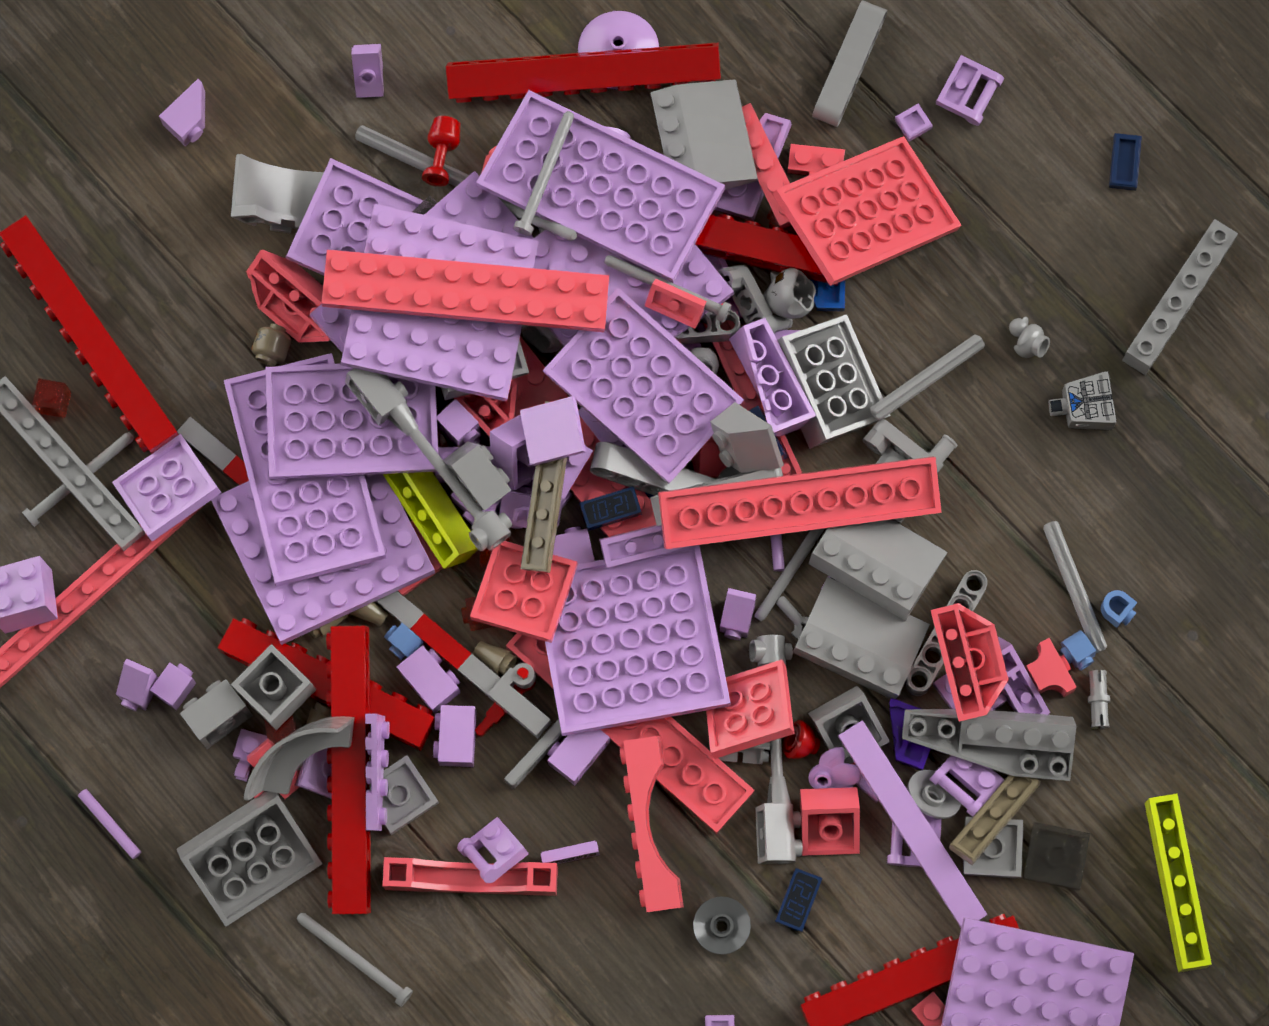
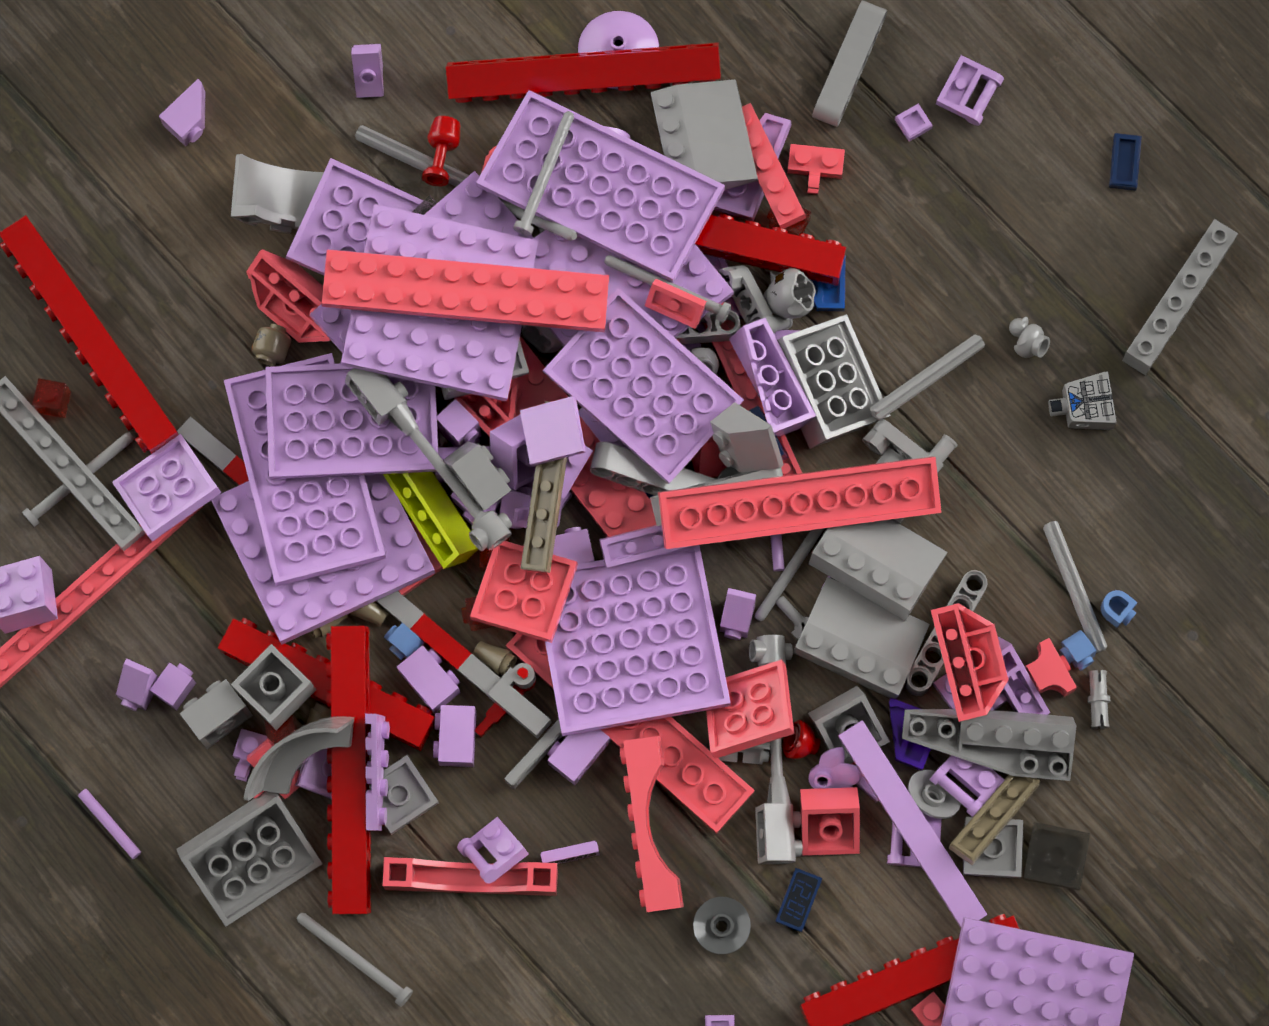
tile [580,486,642,531] -> none
coral plate [772,136,961,286] -> none
neon yellow brick [1145,794,1212,973] -> none

